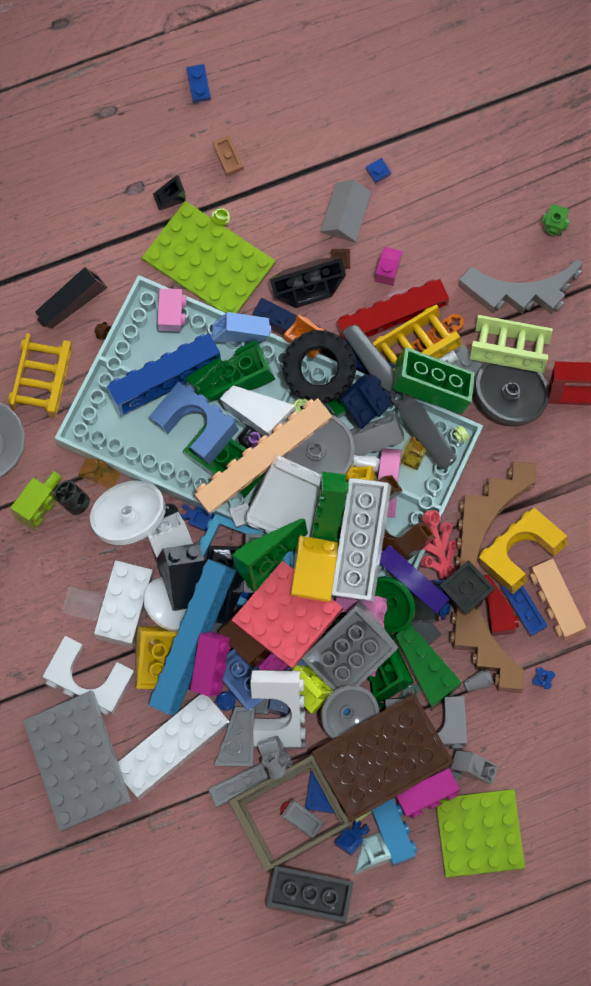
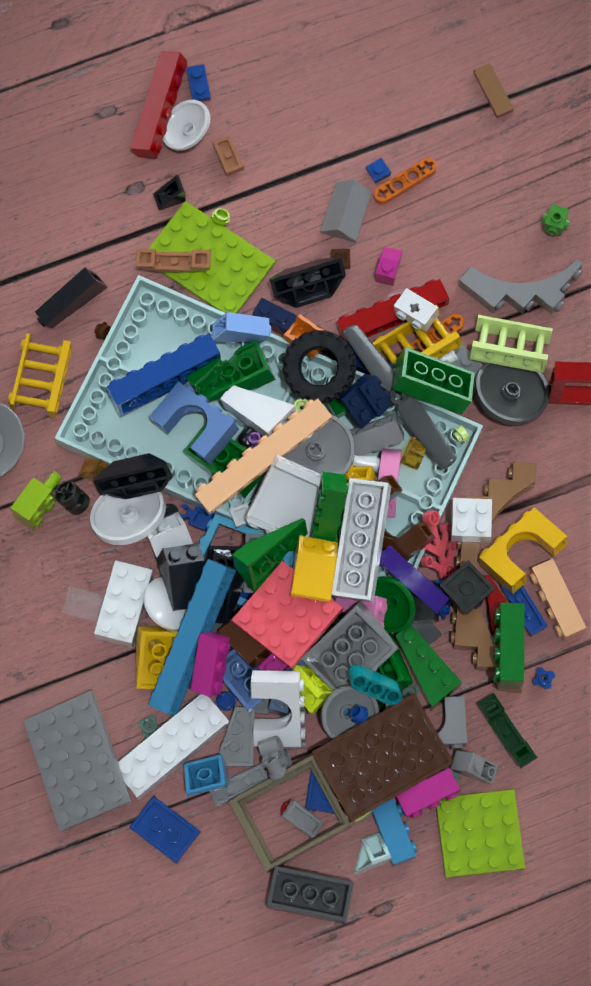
white arch [43,636,135,716] -> none
bright pink brick [158,289,187,332] -> none
blue plate [335,820,370,856] -> none
light grey cone [464,669,494,692] -> none
none -> black wedge [93,453,173,499]
none -> blue tile [129,796,201,864]
none -> red brick [130,51,187,159]
none -> nougat slope [135,249,211,272]
none -> sand green plate [138,715,160,738]
none -> white dish [163,100,210,151]
none -> dark azure slope [184,754,230,796]
none -> teal beam [348,665,402,705]
none -> blue plate [350,705,368,724]
none -> orange beam [374,158,437,205]
none -> white brick [394,288,439,332]
none -> white brick [451,498,492,543]
none -> medium nougat tile [473,63,514,118]
none -> dark green slope [477,693,537,768]
none -> green brick [493,603,525,689]

